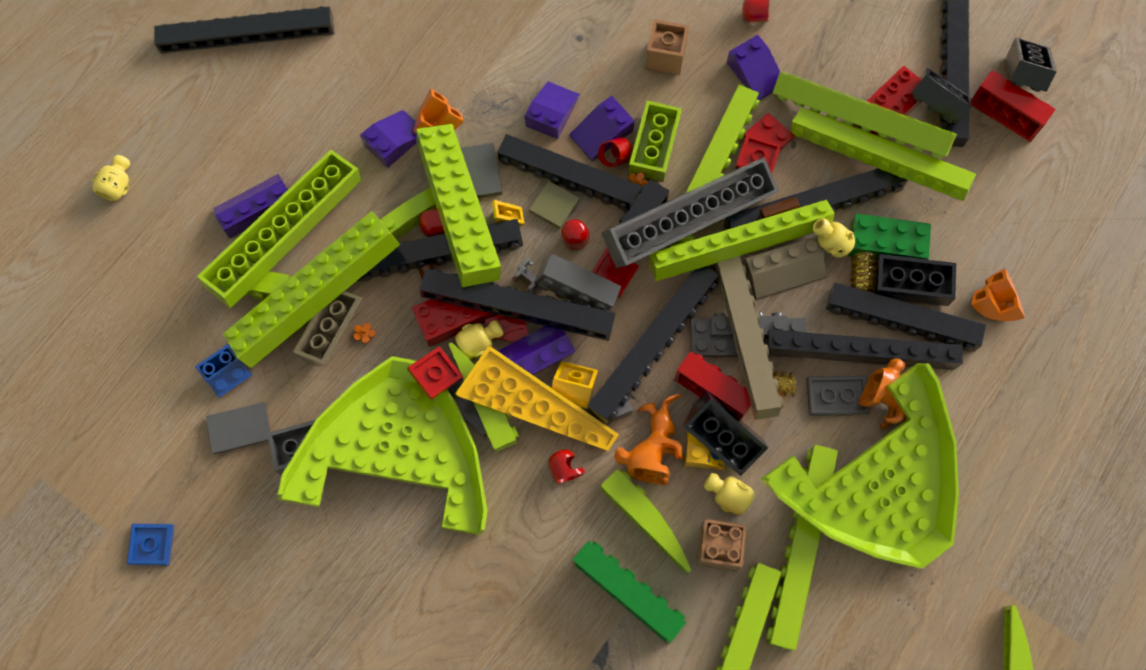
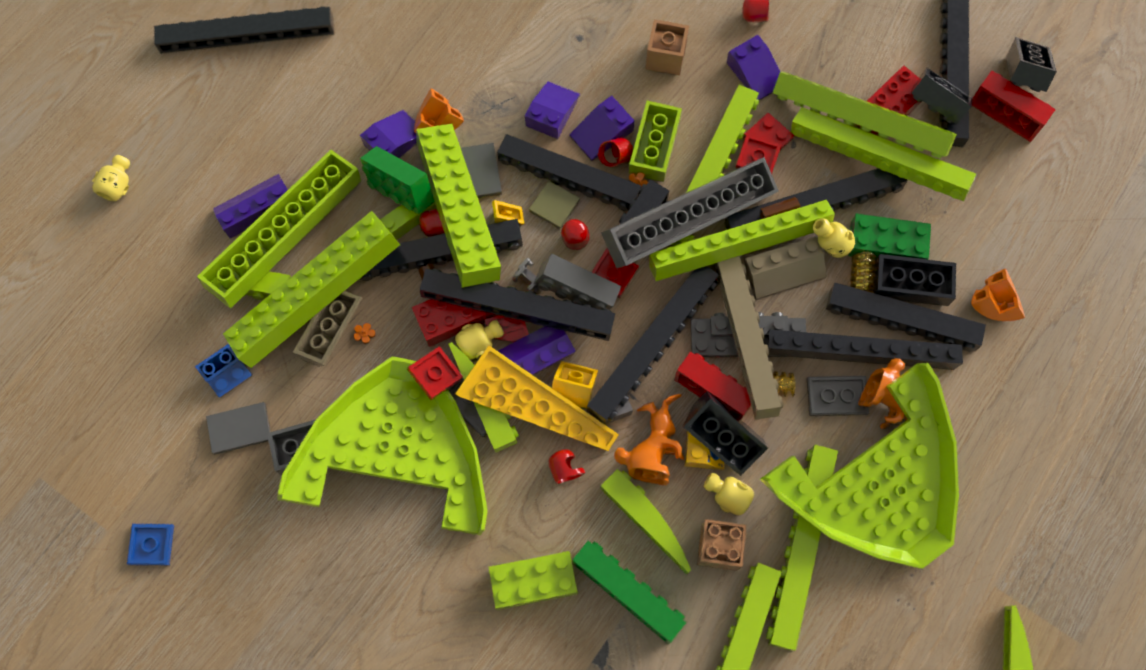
none -> green brick [360,146,435,214]
none -> lime brick [489,551,578,610]

